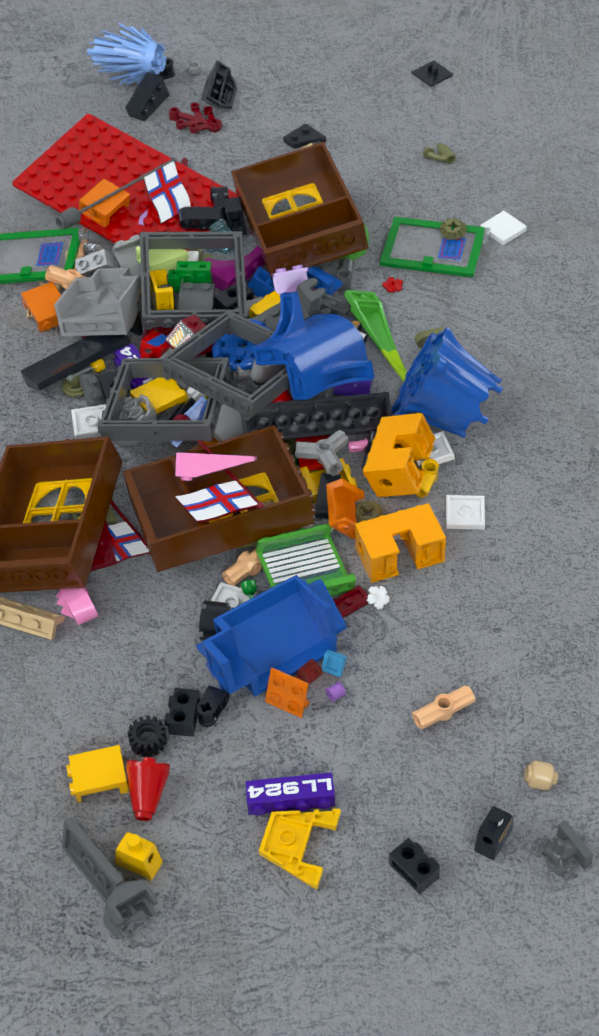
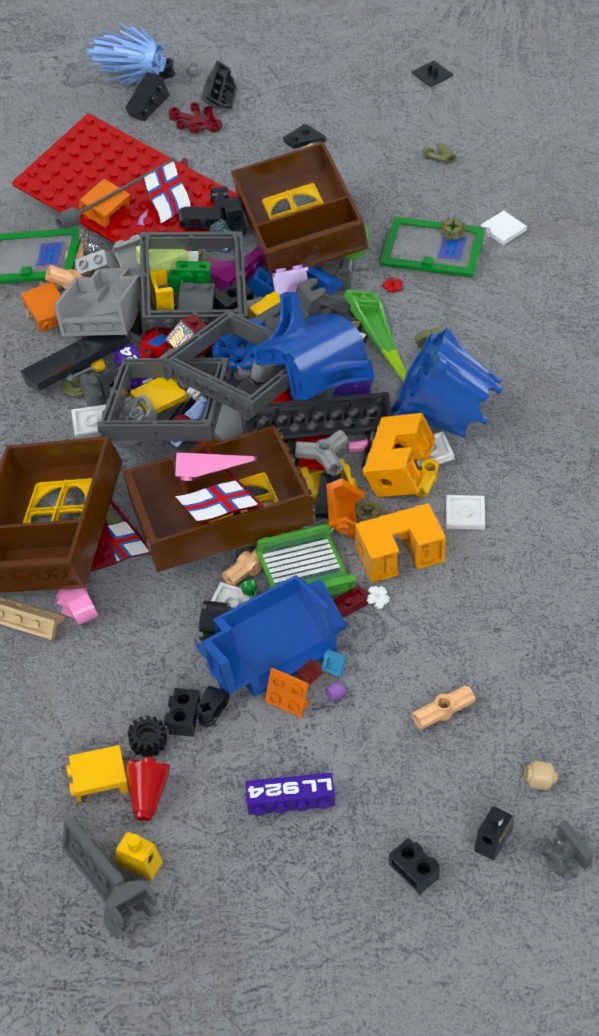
yellow wing [259,809,341,890] -> none

